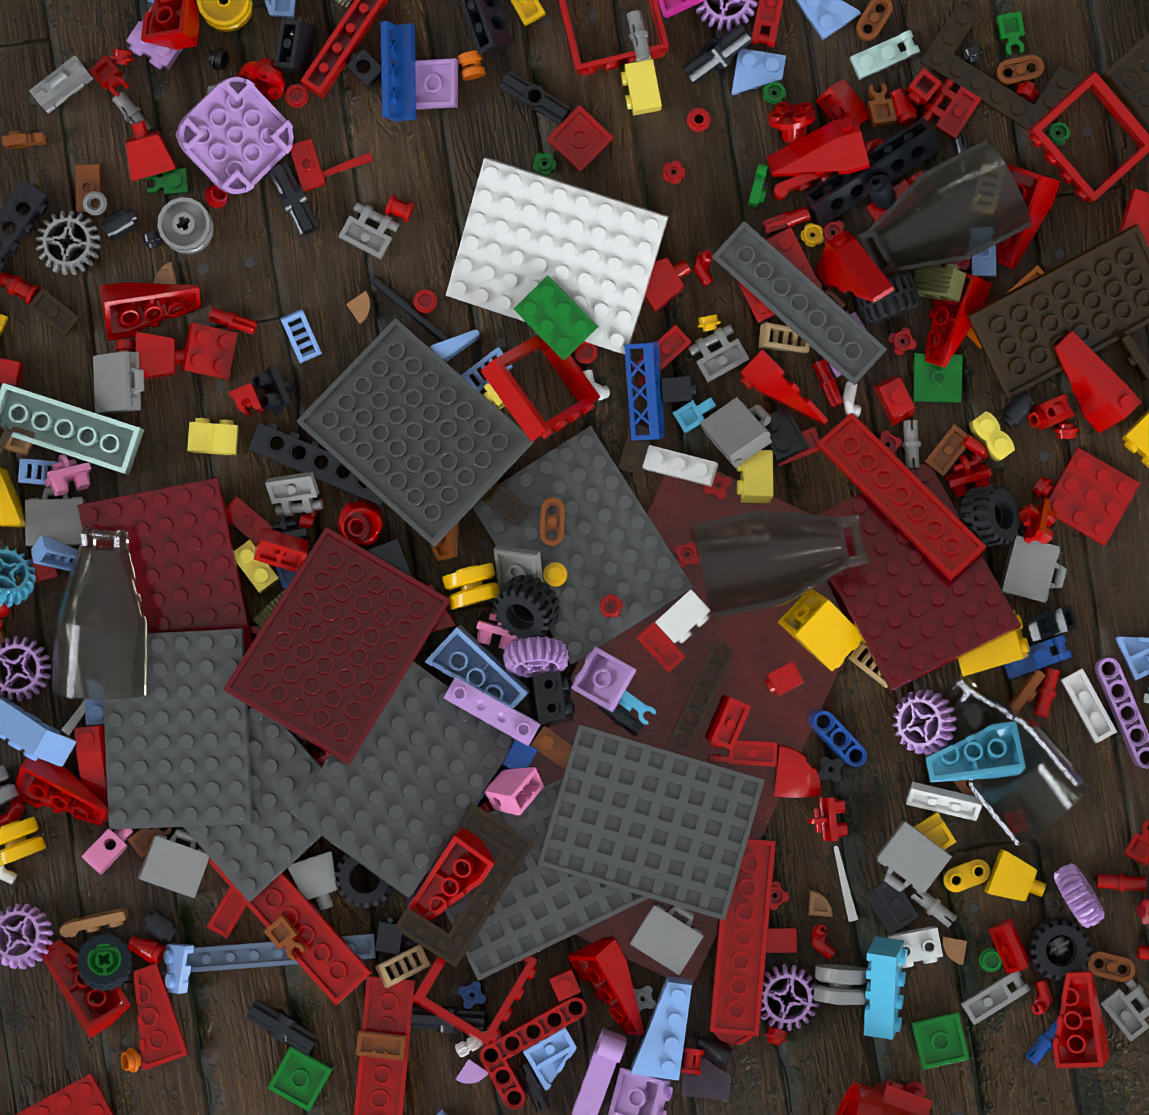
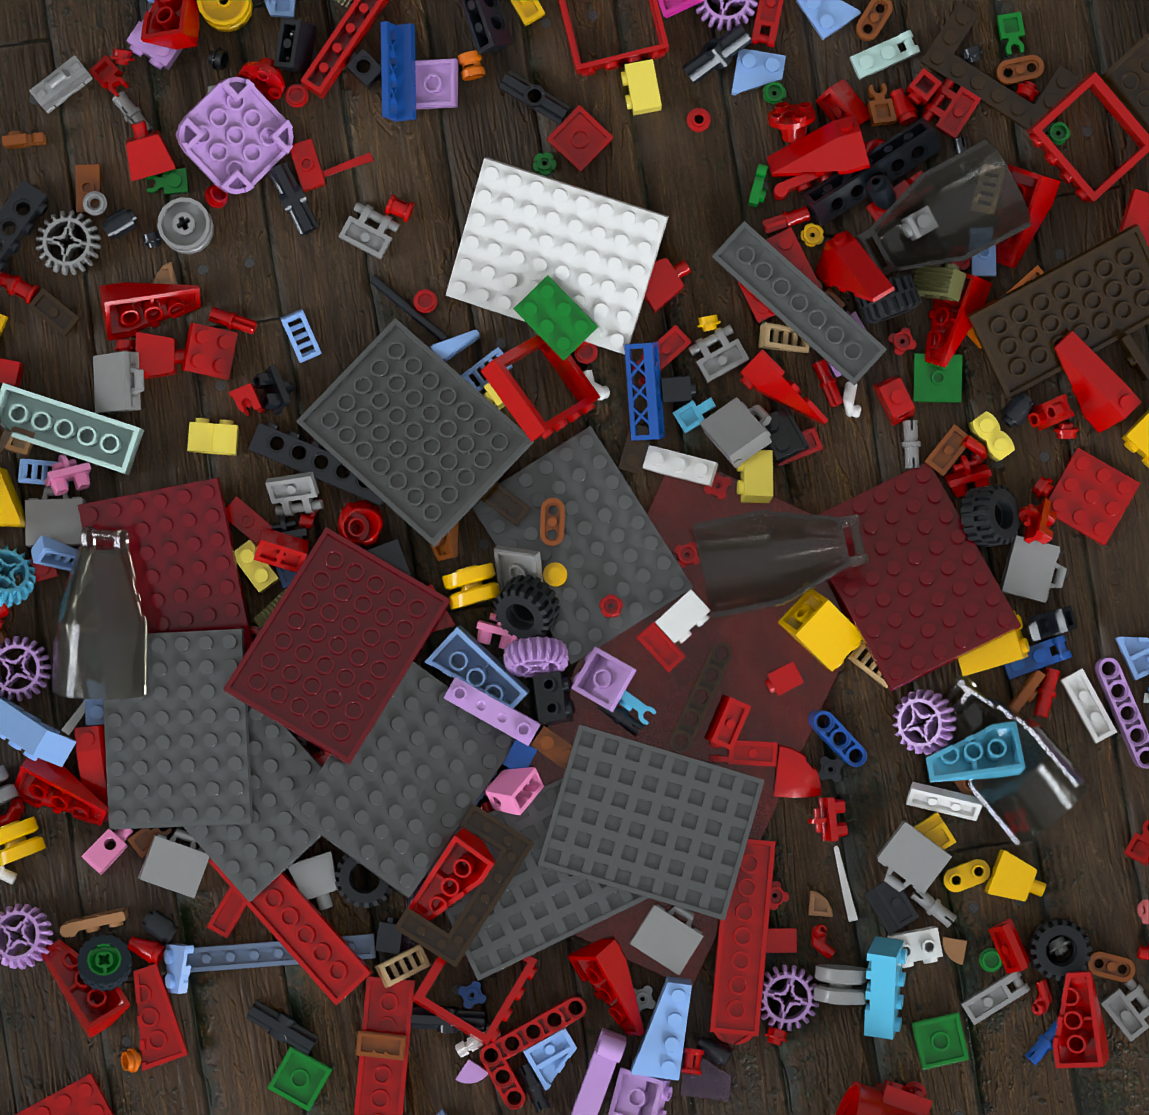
dark orange plate [264,915,307,960] -> none
medium nougat tile [346,291,370,325] -> none
red brick [549,967,581,1002] -> none
light grey pin [626,10,651,62] -> none
red plate [662,160,685,184] -> none
red arm [693,250,714,287] -> none
red plate [816,413,986,581] -> none
red plate [821,220,844,244] -> none
red plate [880,430,902,455] -> none
lavender gear [1054,863,1104,928] -> none
red pin [1096,873,1147,892] -> none
none -> light grey bracket [901,206,939,241]

